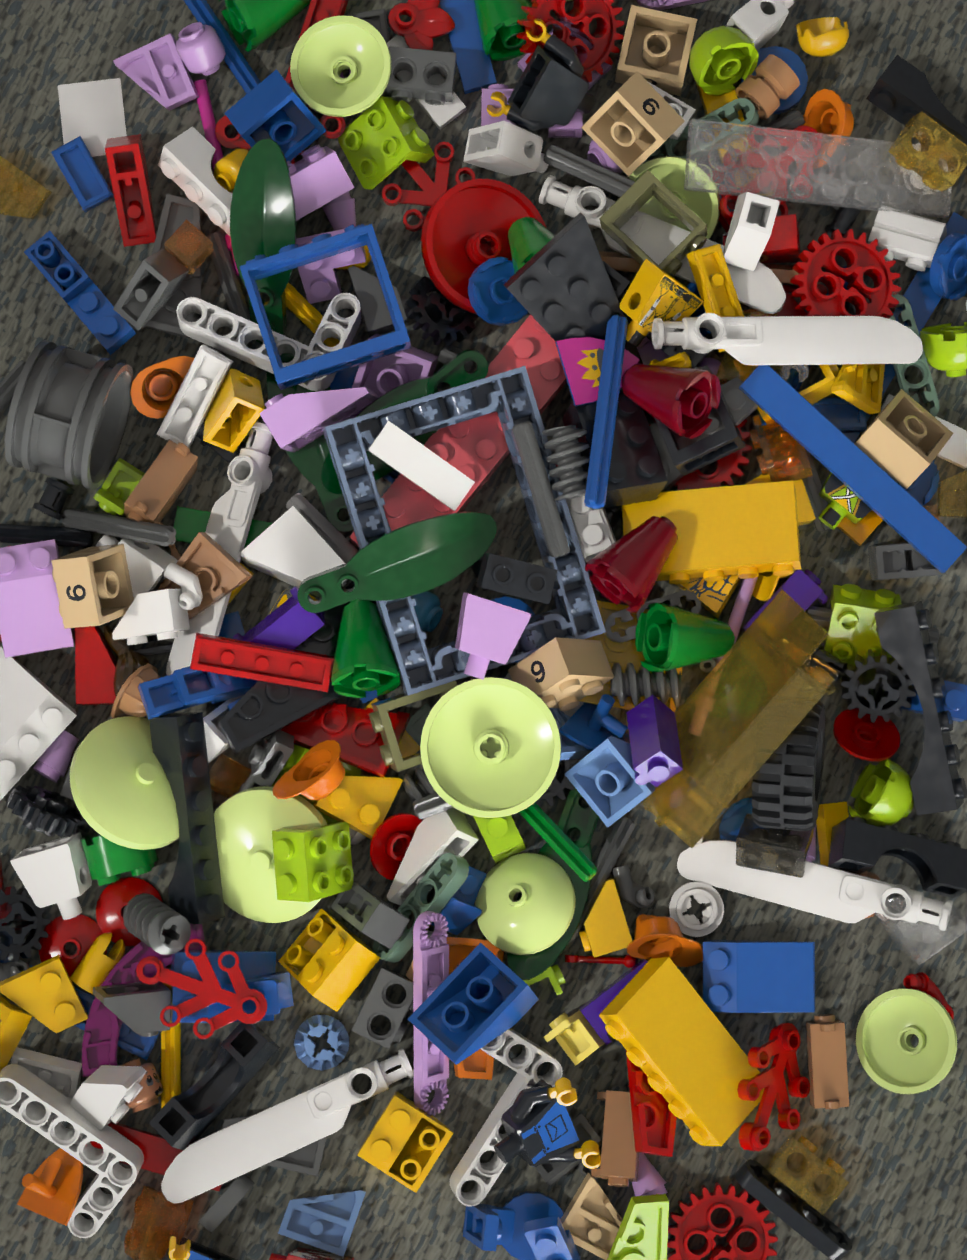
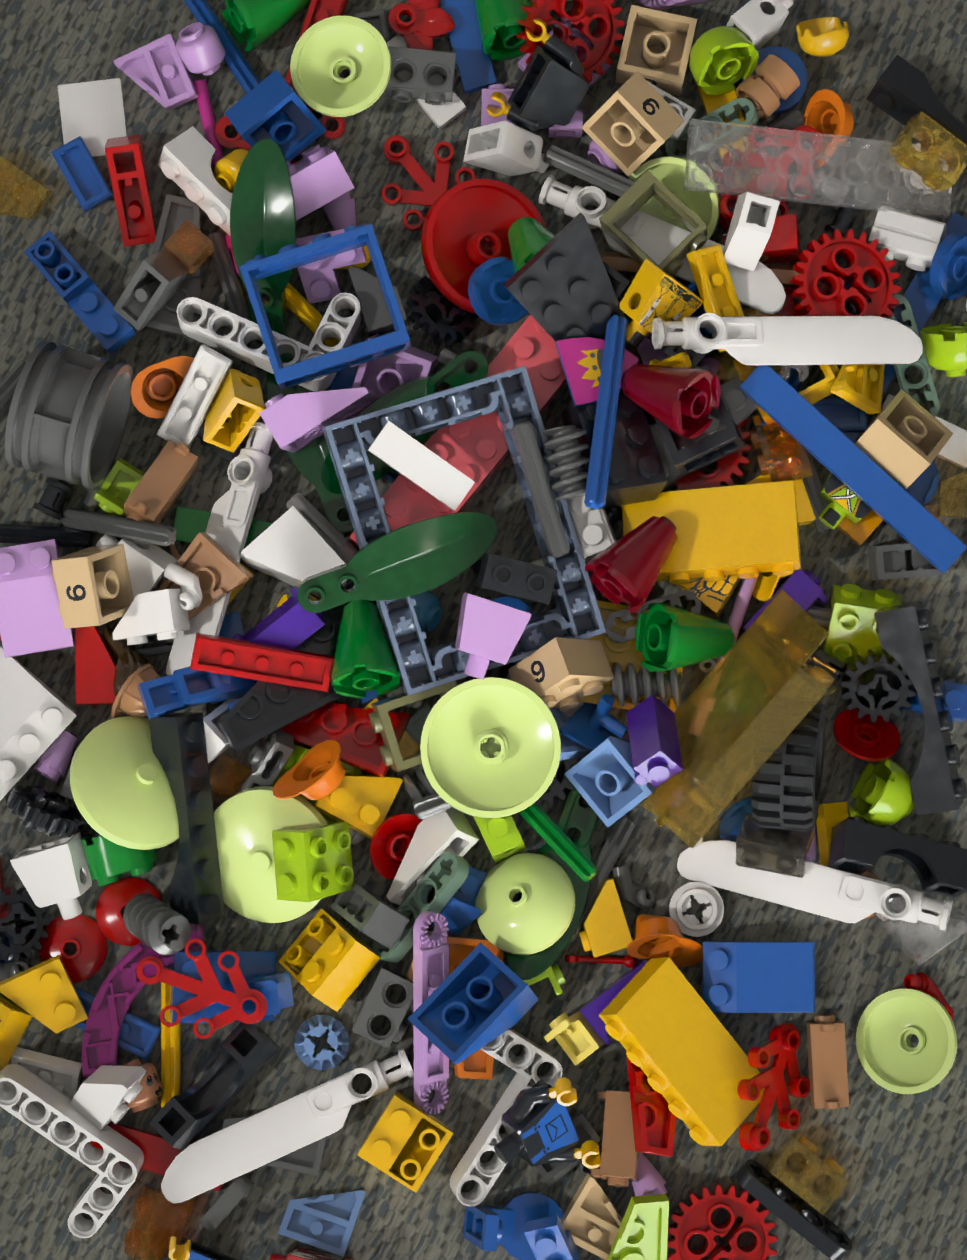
orange shield [17,1148,83,1226] -> none
yellow piece [70,932,125,994] -> none
dark grey slope [93,981,171,1037] -> none
lime bracket [338,96,434,190] -> none

